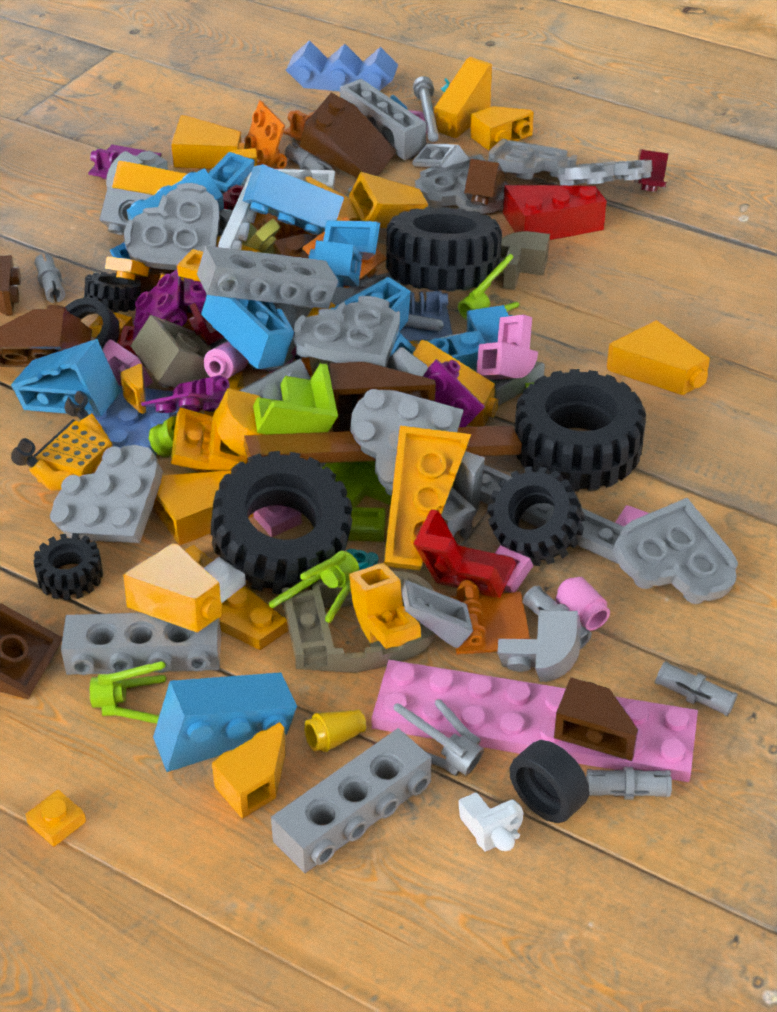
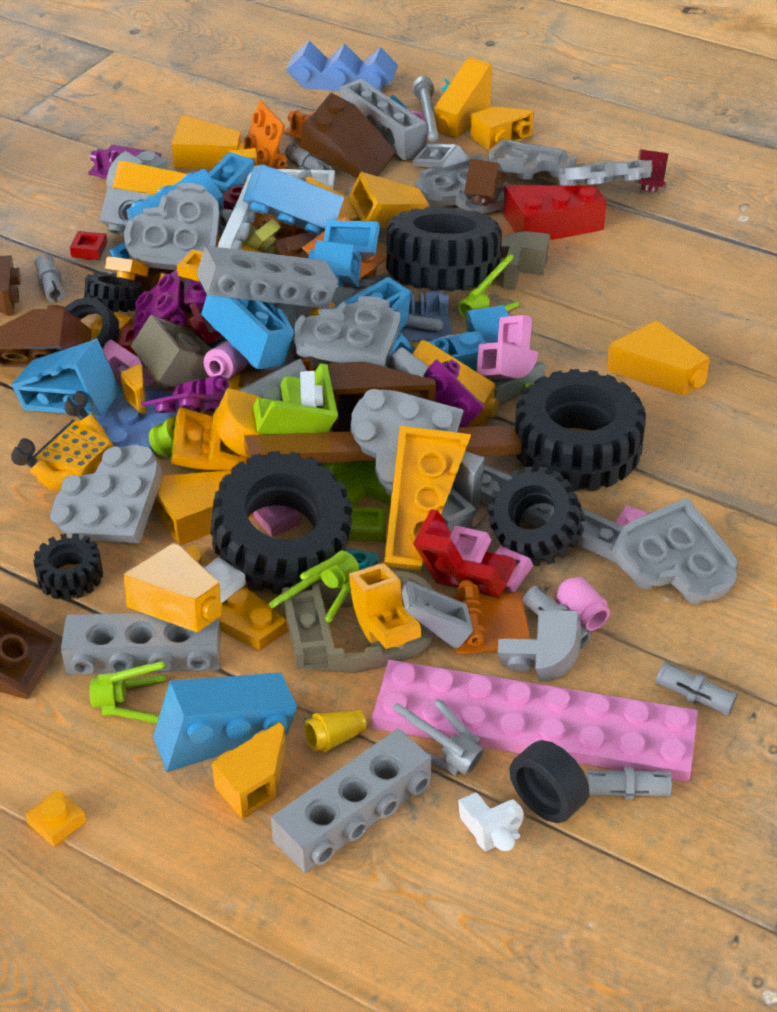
reddish brown slope [554,677,638,761] -> none
none -> red plate [69,231,108,260]
none -> white plate [300,371,323,408]
none -> bright pink plate [449,526,491,563]

